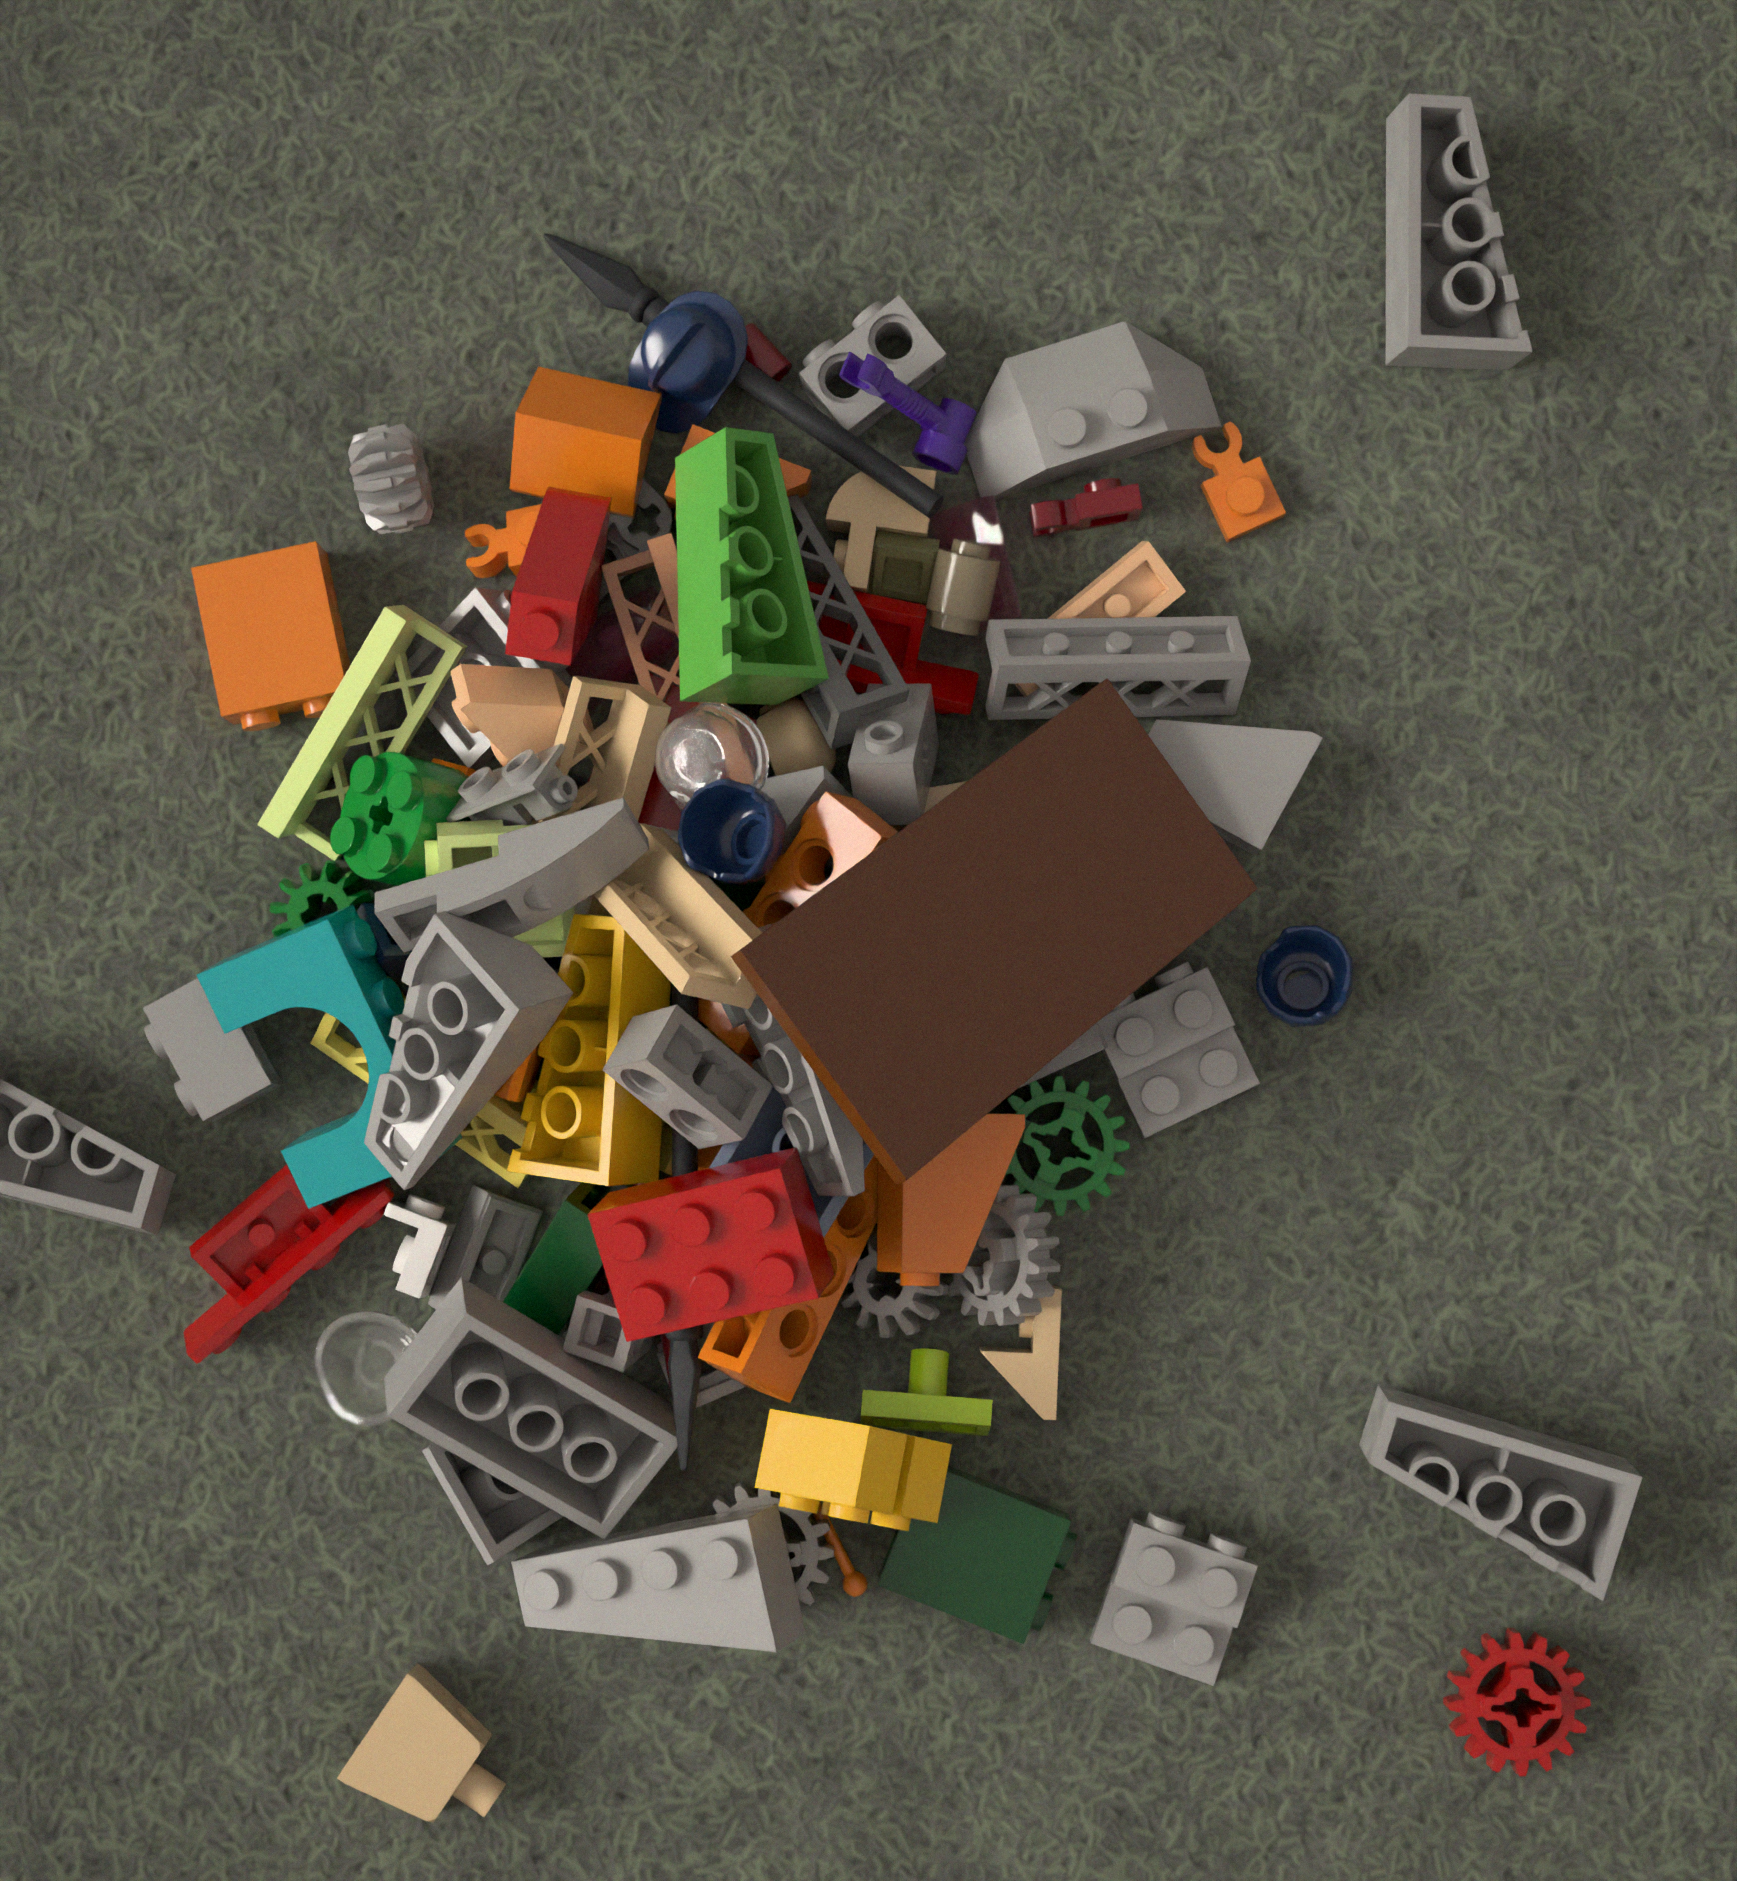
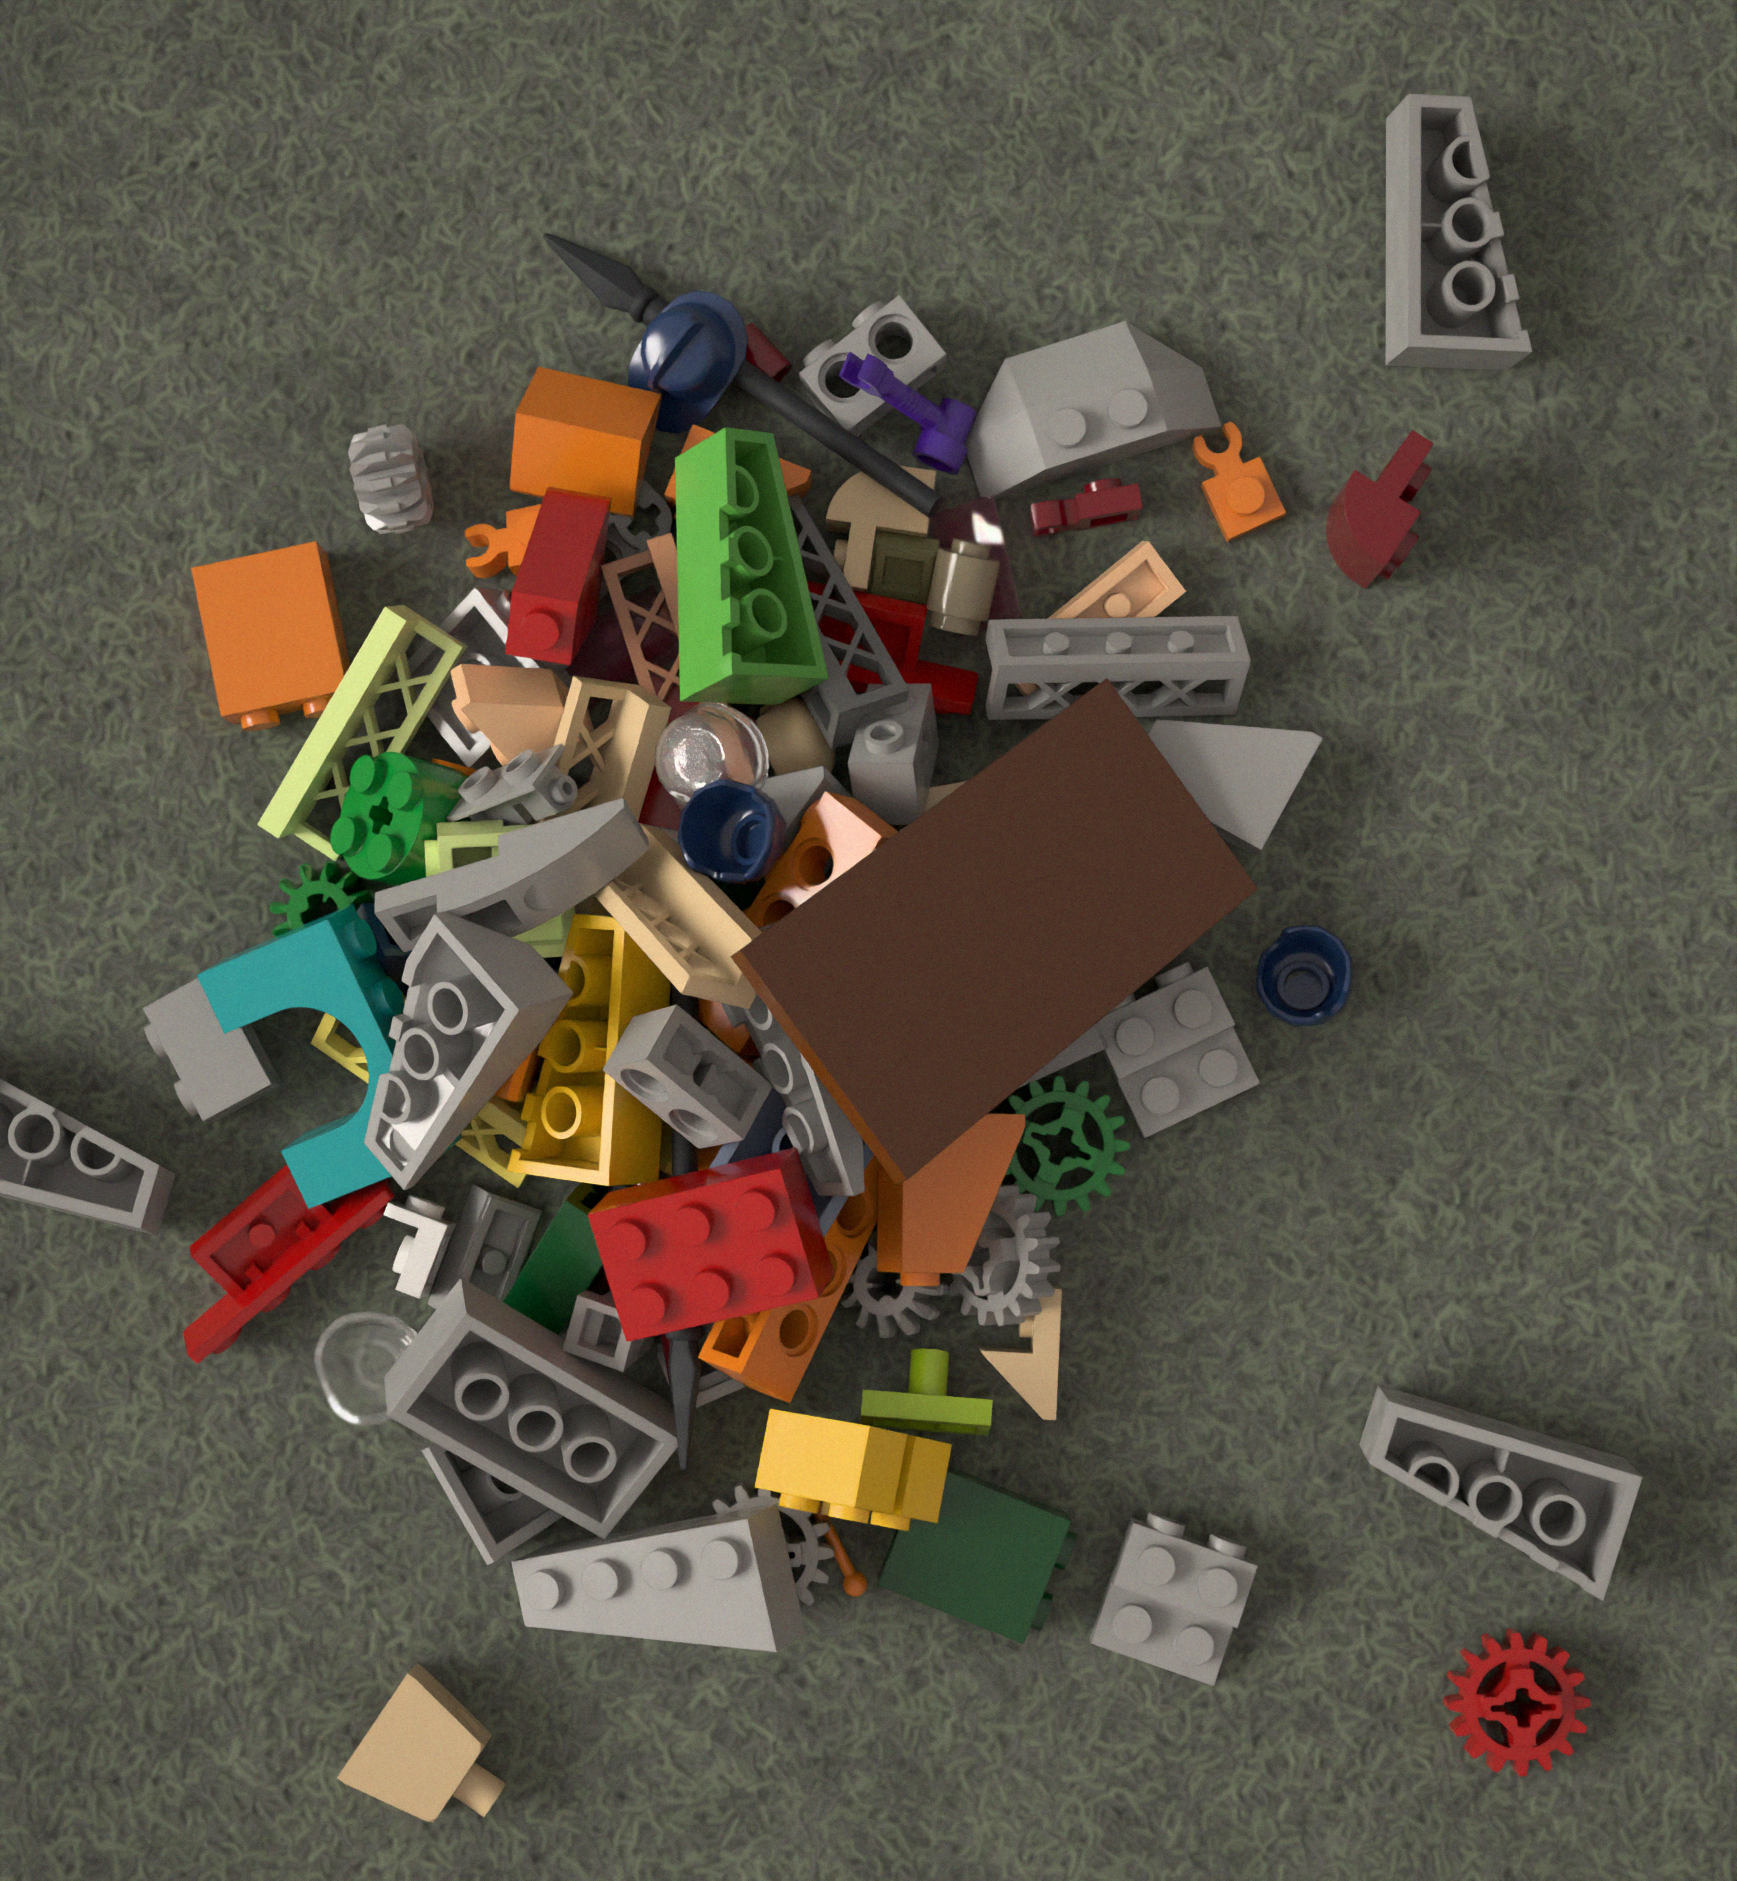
none -> dark red brick [1326,430,1434,589]

